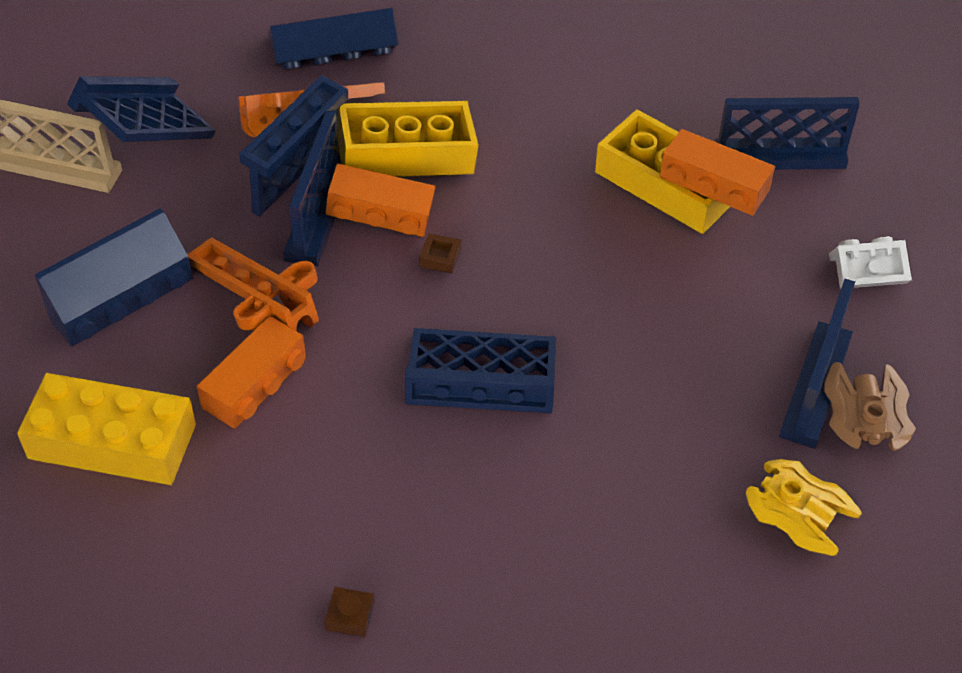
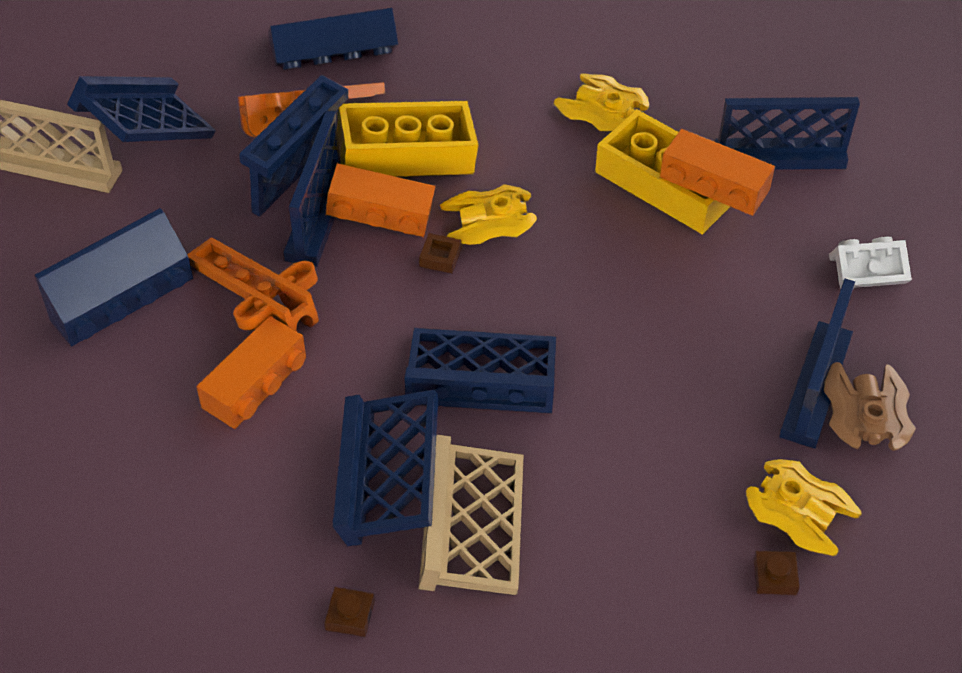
yellow brick [17,373,196,486] -> none
none -> dark blue fence [333,389,439,546]
none -> tan fence [419,435,524,595]
none -> yellow piece [440,184,537,245]
none -> yellow piece [554,74,649,131]
none -> reddish brown plate [754,551,800,595]

